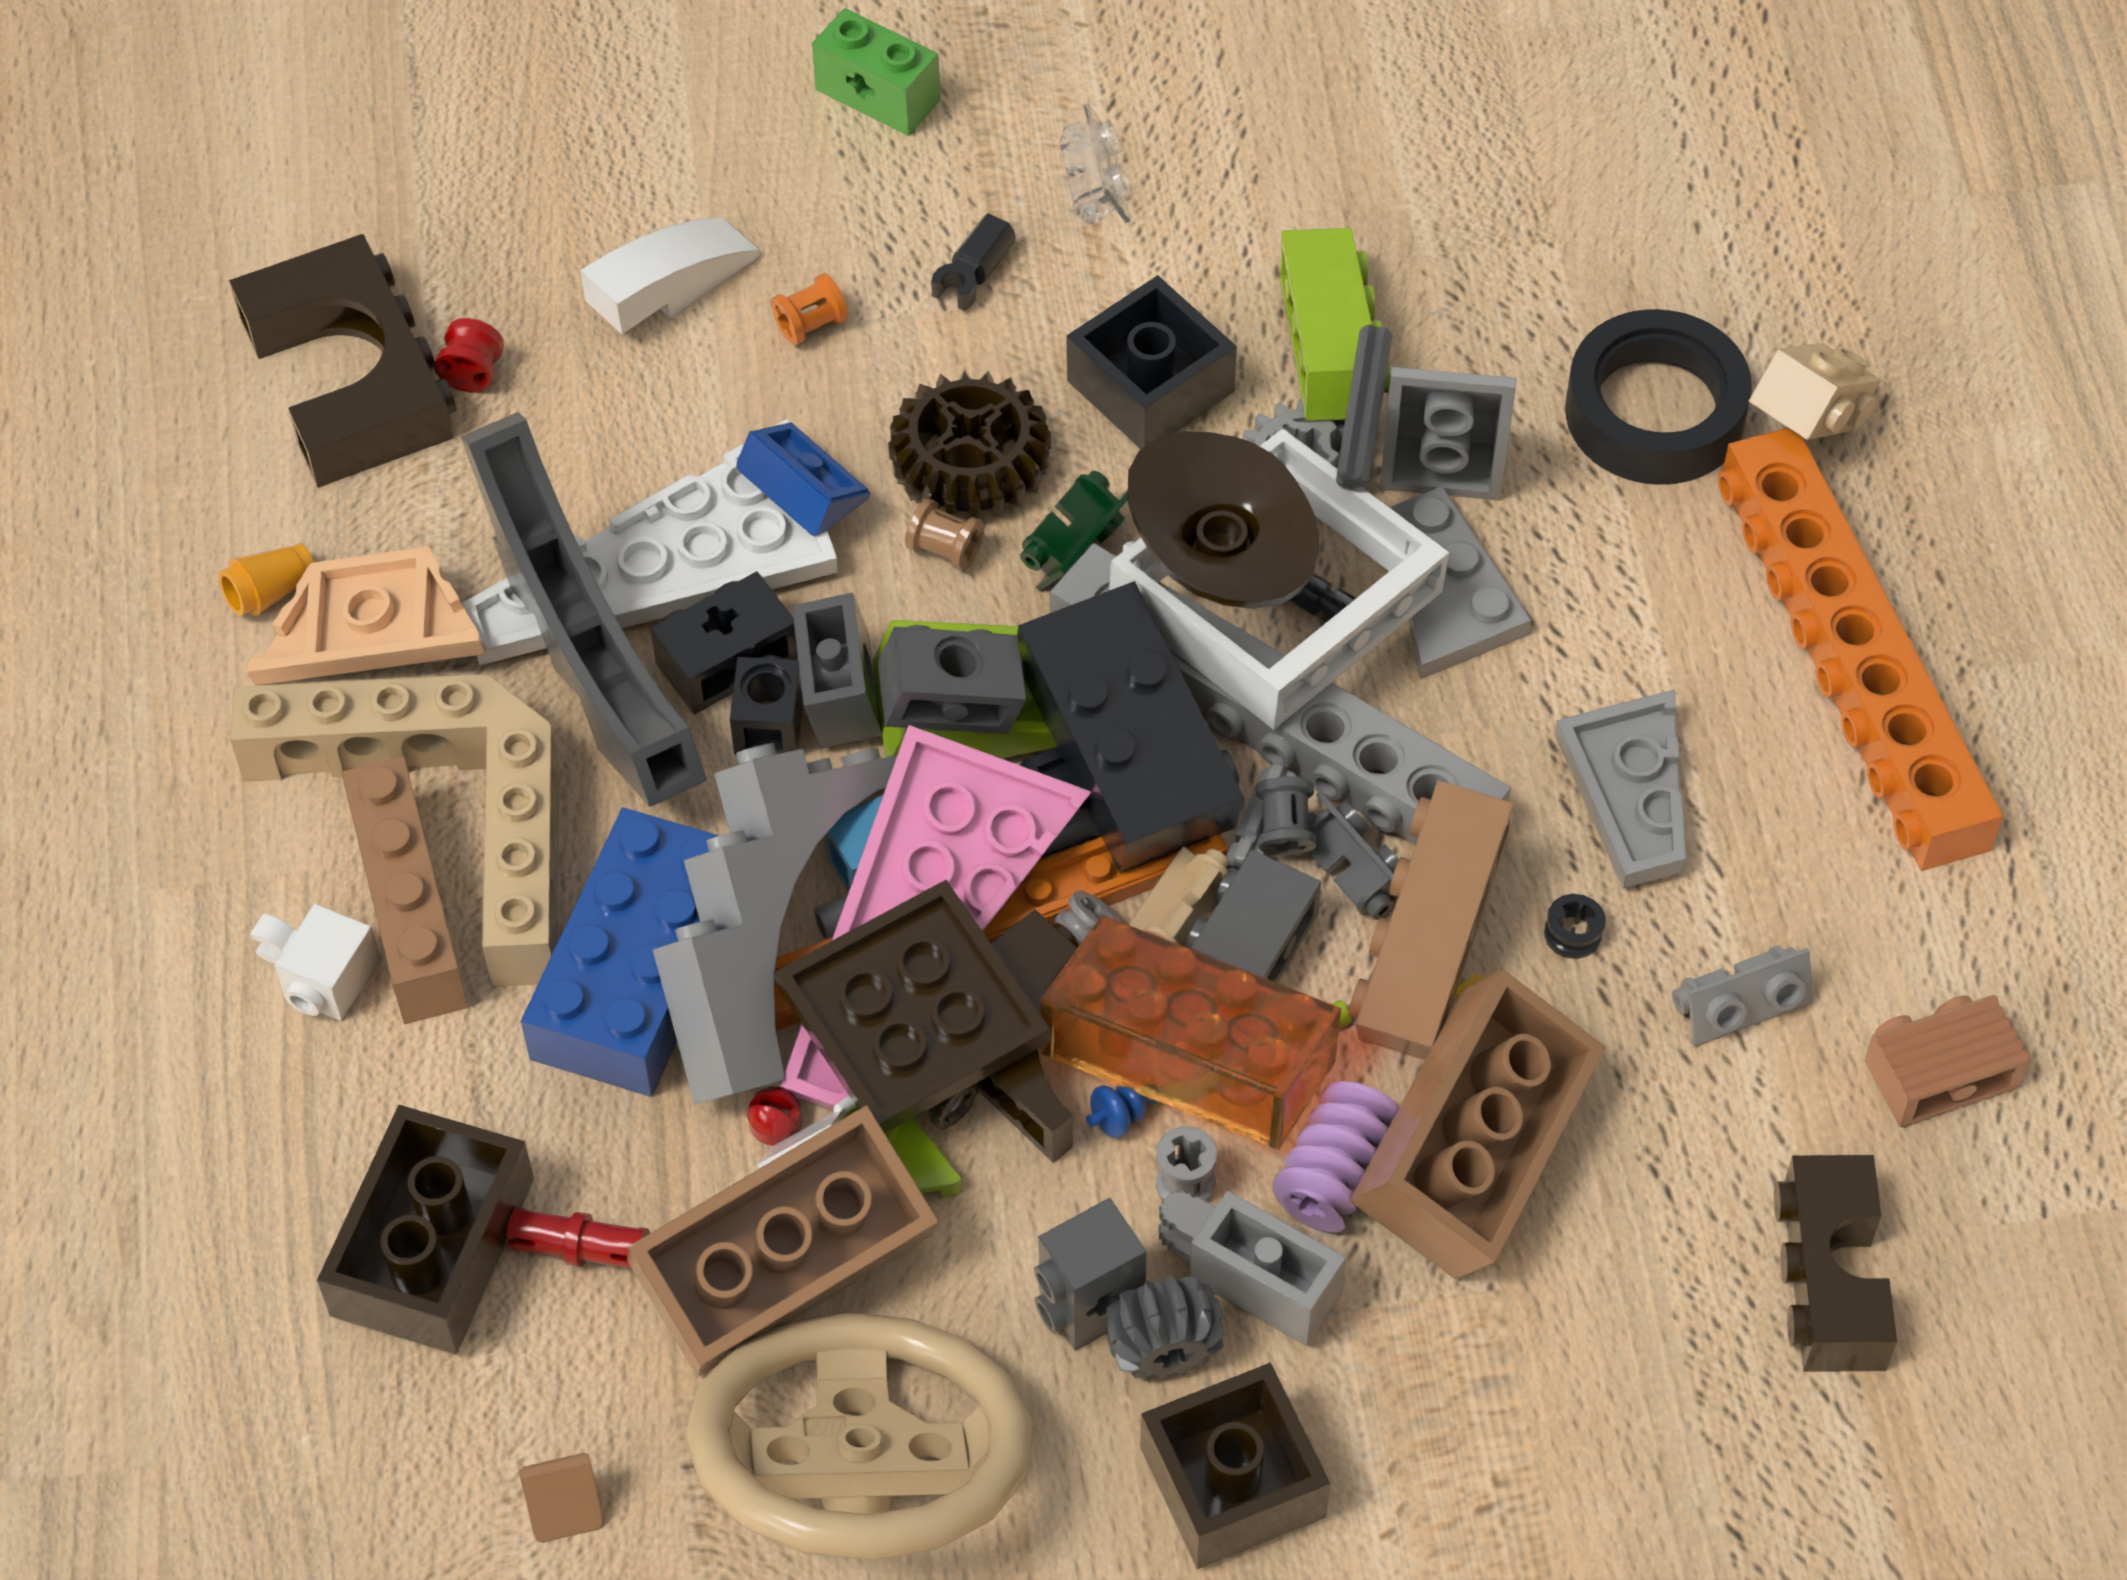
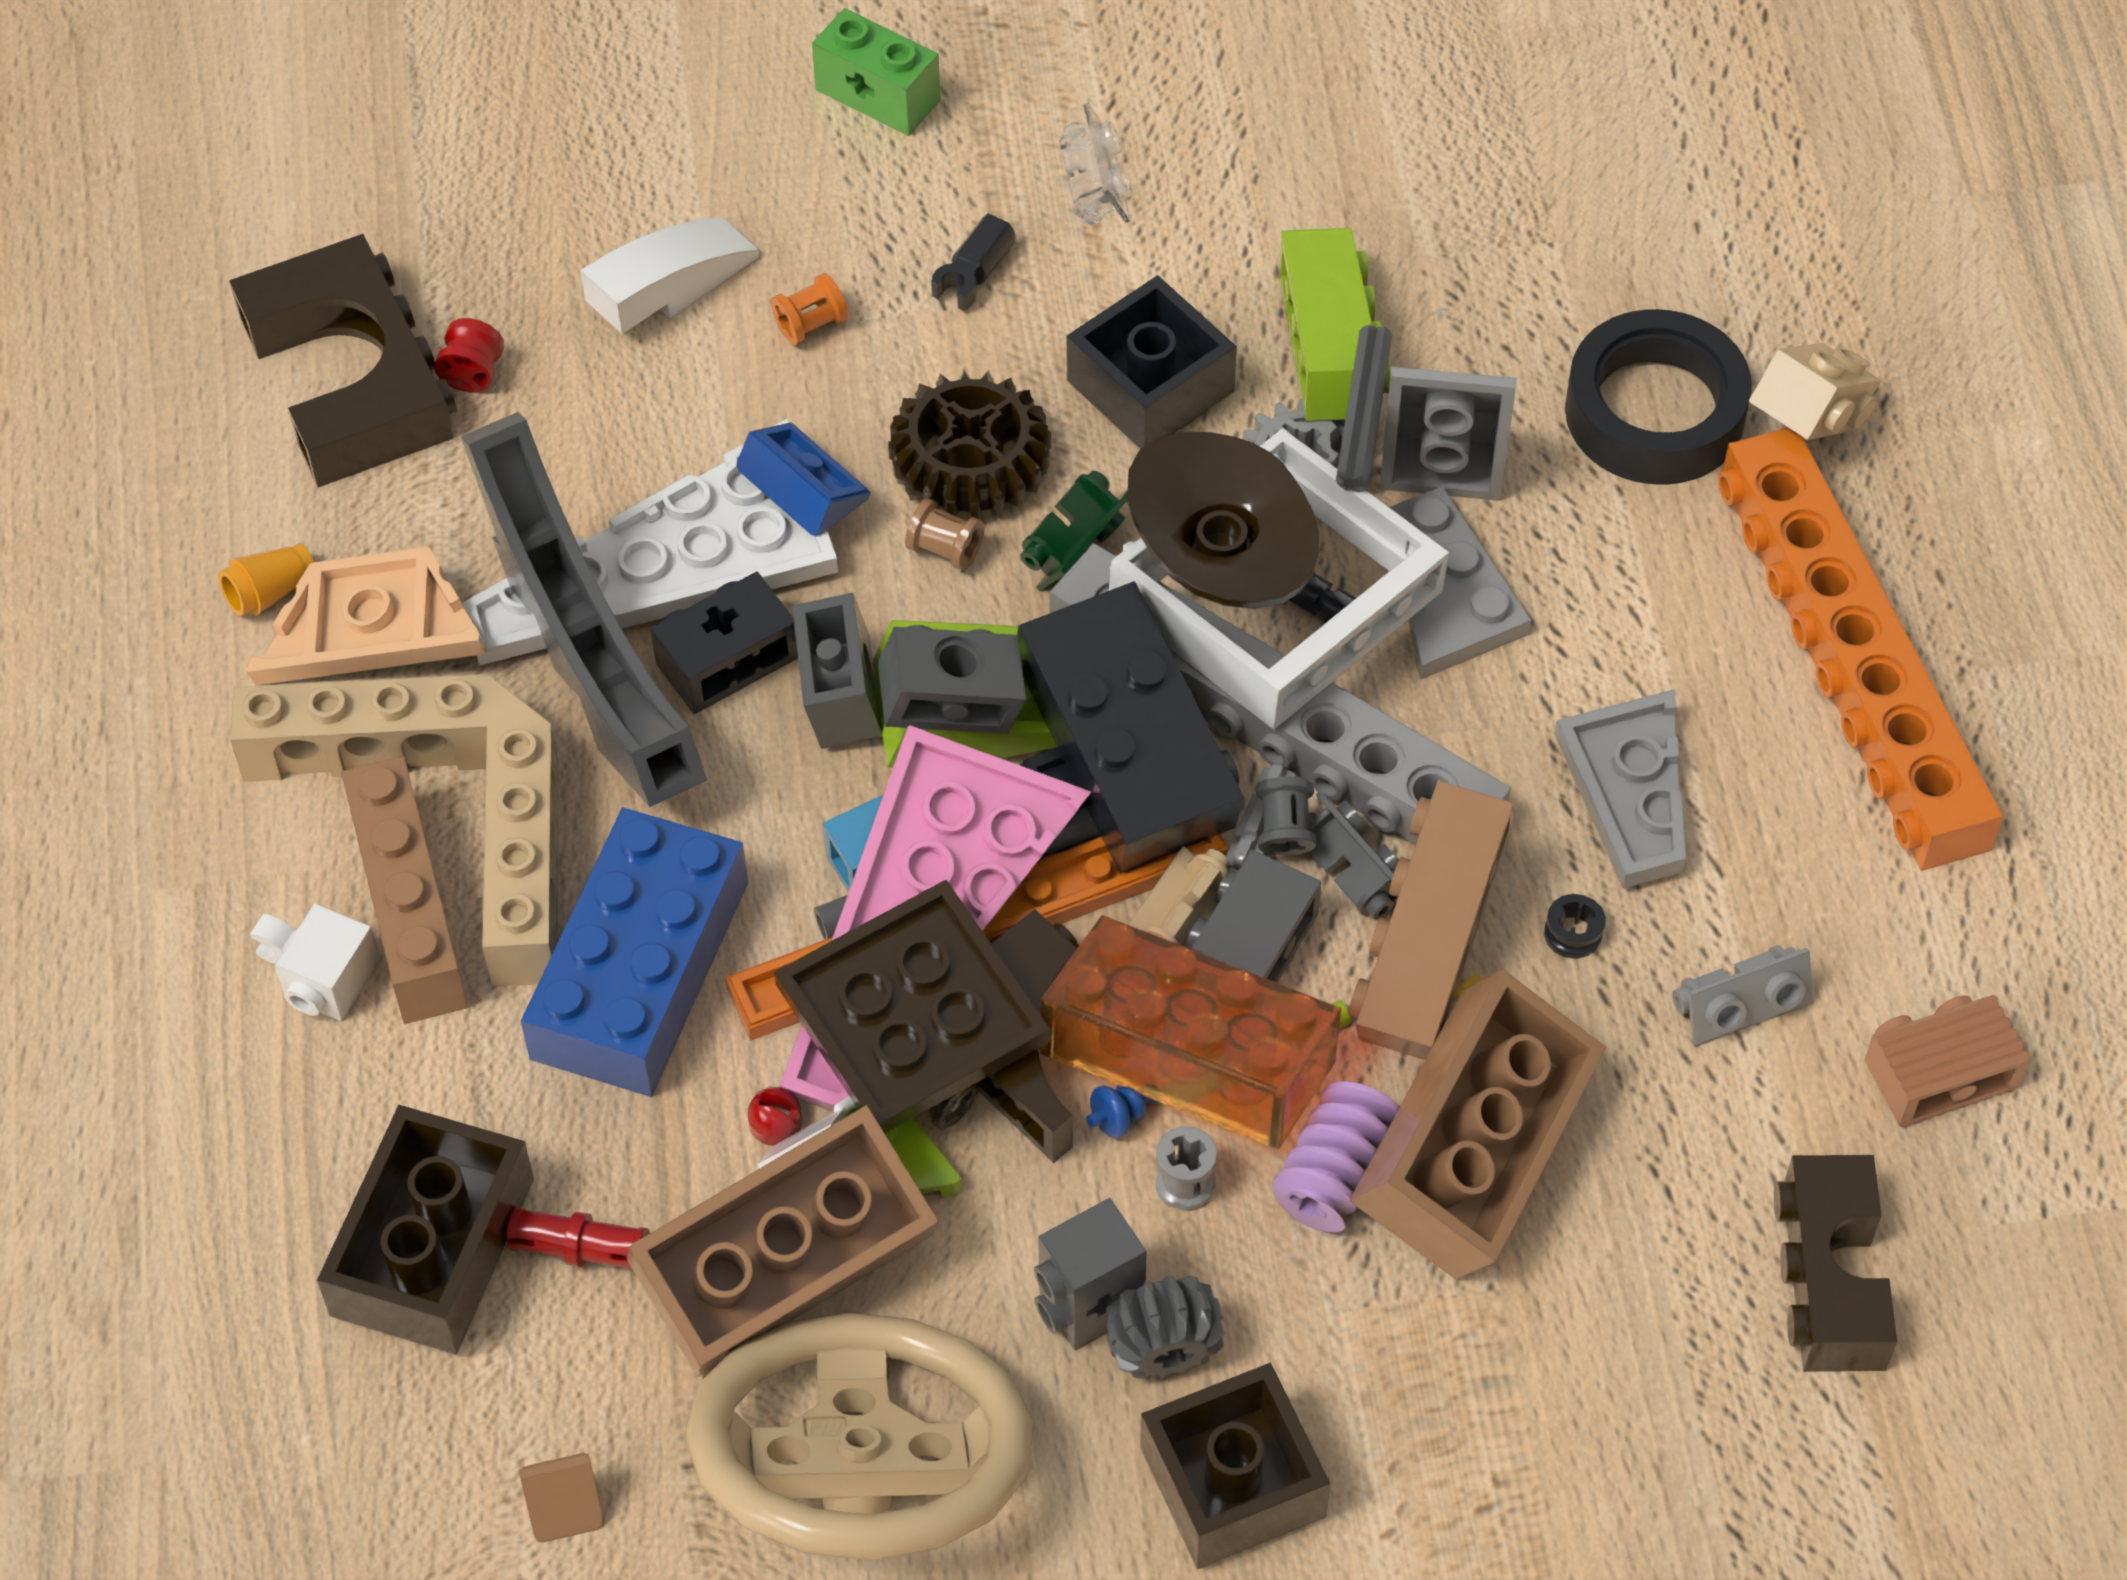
light grey arch [653,743,897,1105] -> none
black brick [729,655,803,755] -> none
light grey bush [1055,891,1121,954] -> none
light grey hinge [1158,1190,1346,1346] -> none

